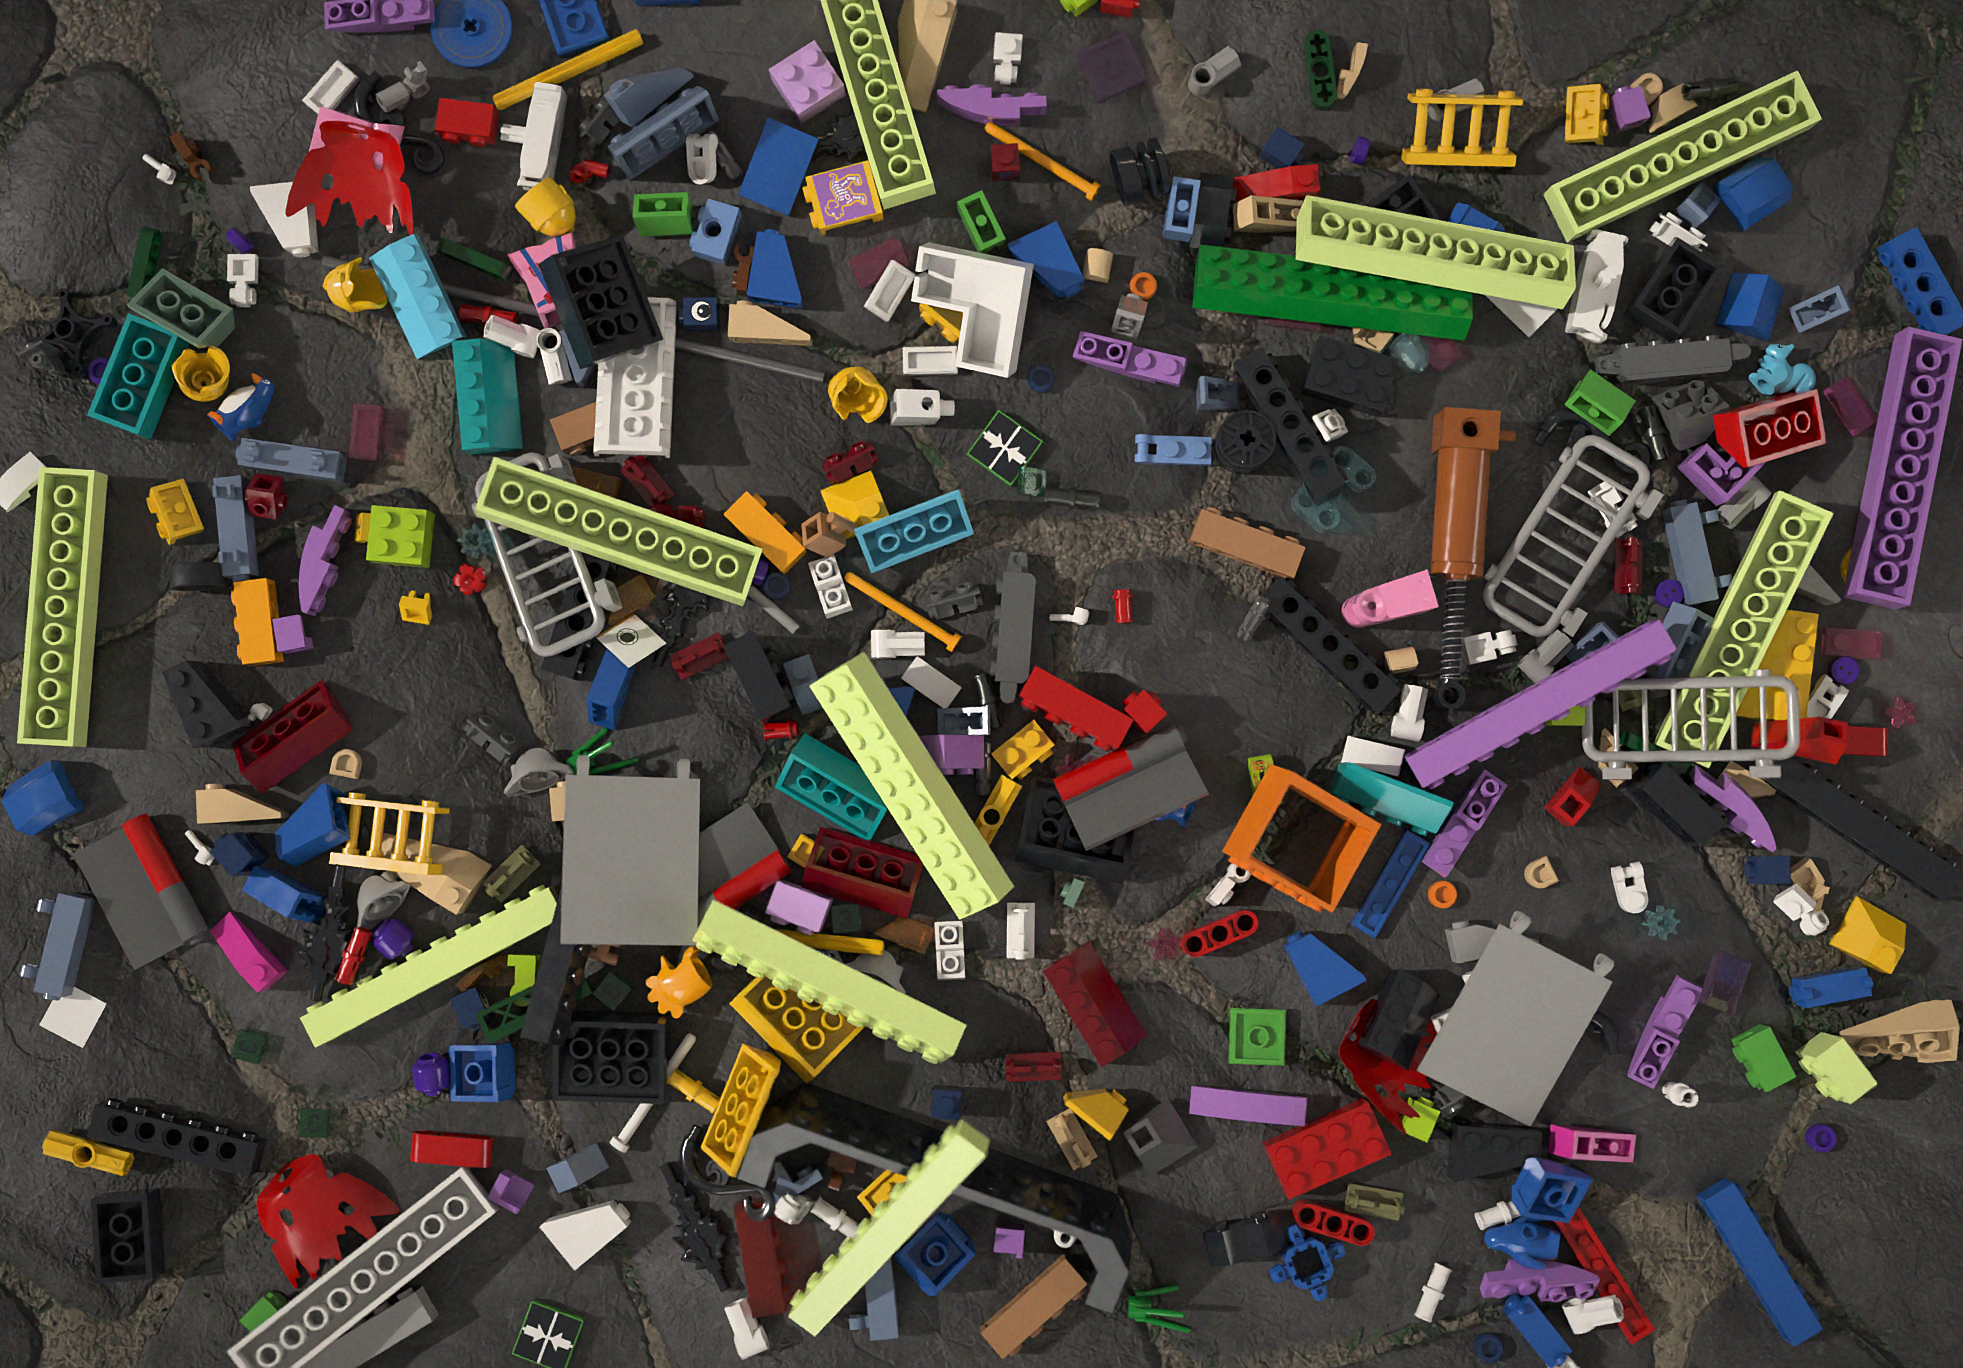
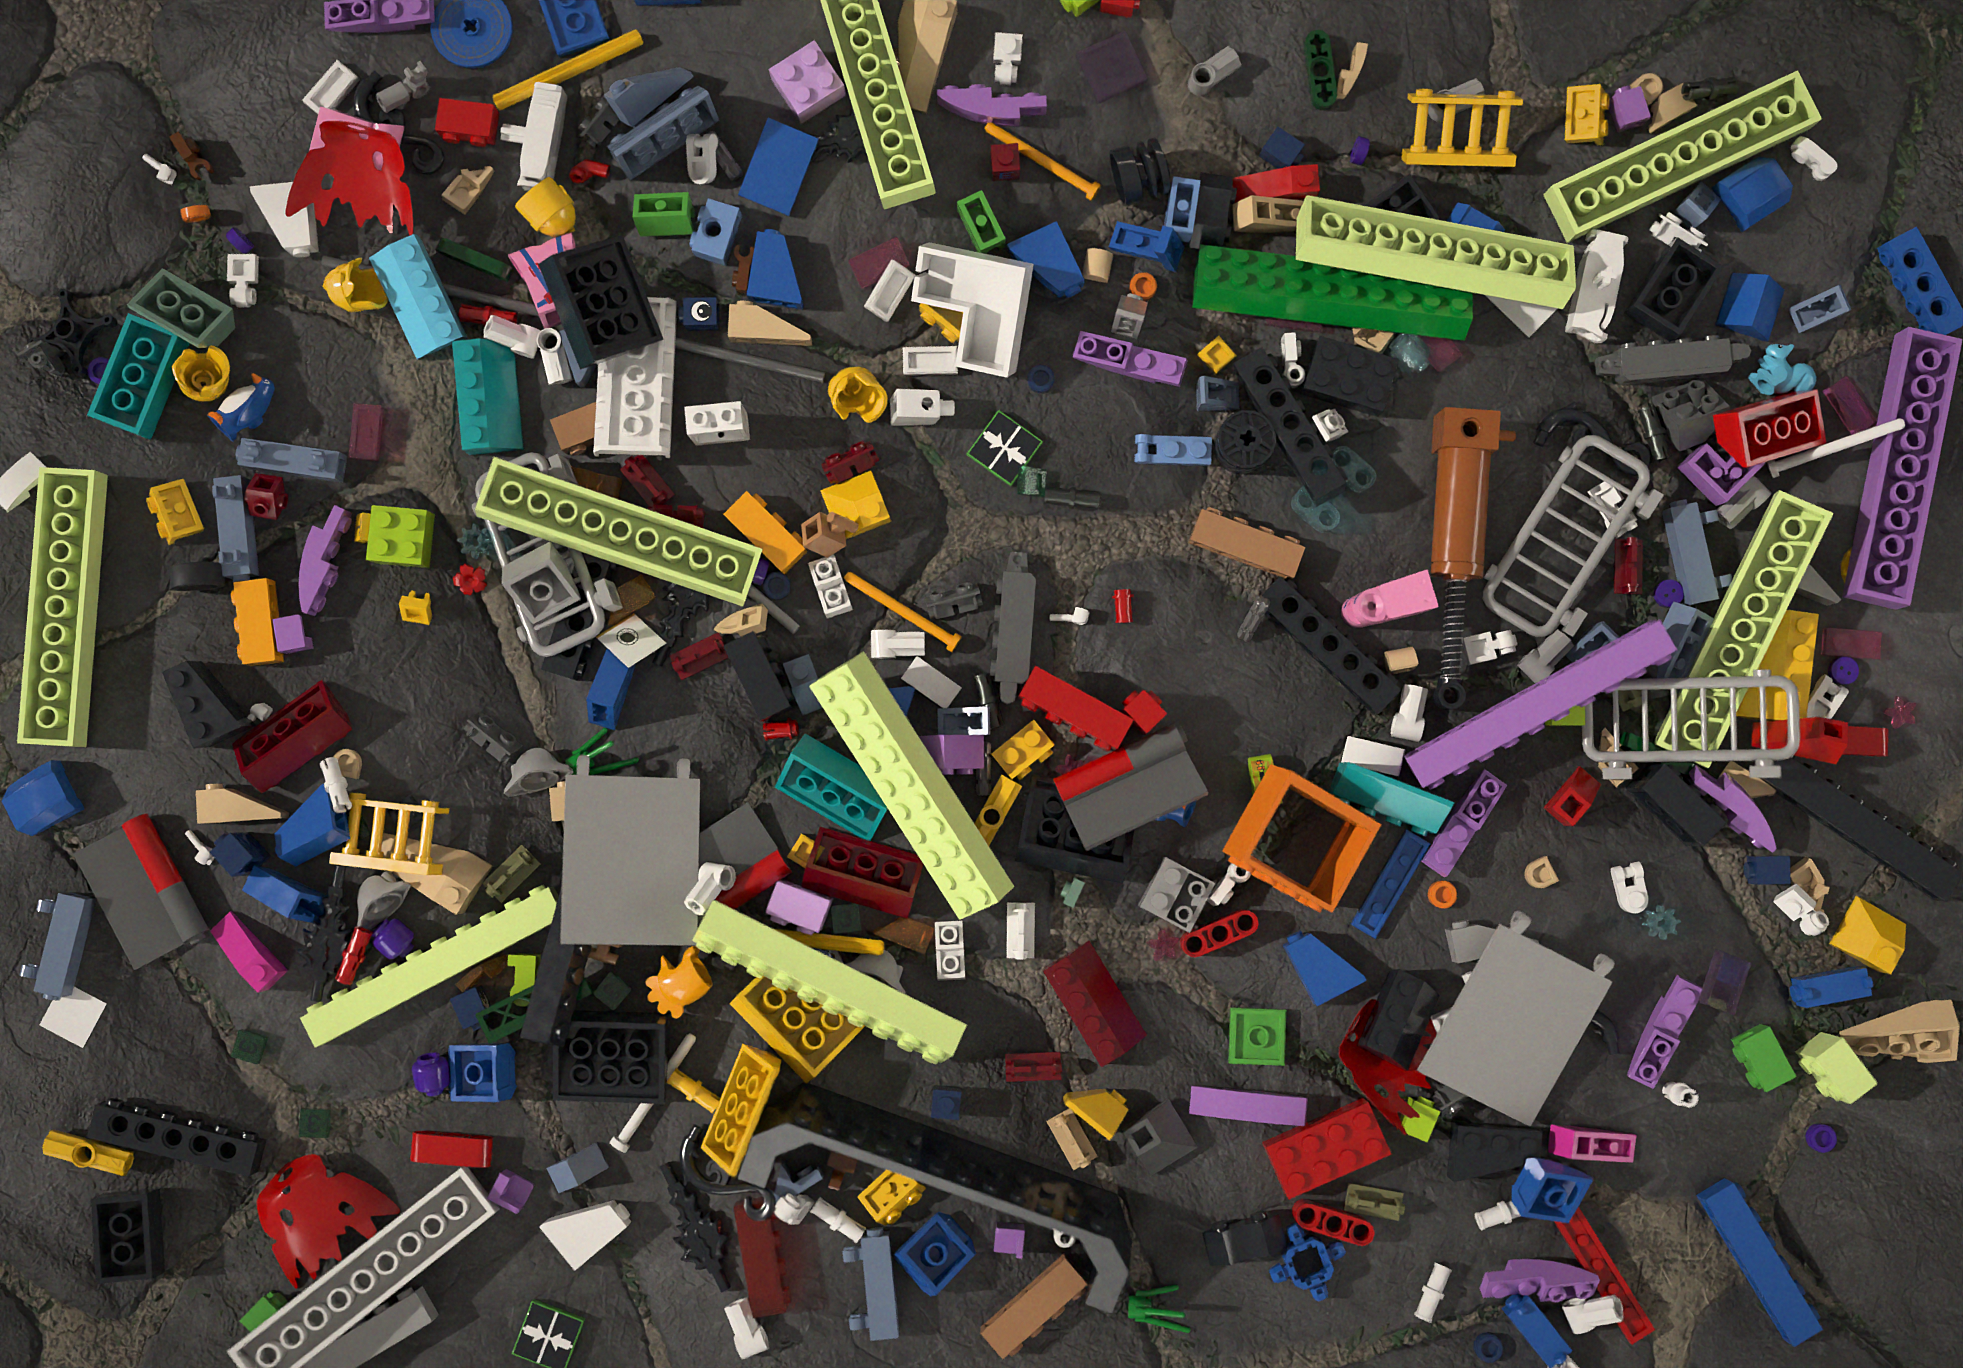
dark green beam [127,227,162,302] -> none
yellowish green brick [788,1119,989,1336] -> none
panel [802,160,884,235] -> none
medium azure slope [854,489,974,573] -> none
blue animal [1484,1217,1560,1270] -> none
bright green brick [1564,369,1635,436] -> none
none -> orange tile [180,205,211,222]
none -> white pin [320,757,352,813]
none -> tan slope [442,166,494,215]
none -> light grey slope [502,542,581,624]
none -> white piece [684,862,736,915]
none -> white window [685,401,750,445]
none -> tan plate [714,603,768,637]
none -> blue bracket [1109,221,1184,272]
none -> light grey slope [1138,857,1215,933]
none -> yellow tile [1198,336,1237,375]
none -> white plate [1281,333,1305,388]
none -> white bar [1767,418,1905,478]
none -> white plate [1791,136,1837,181]

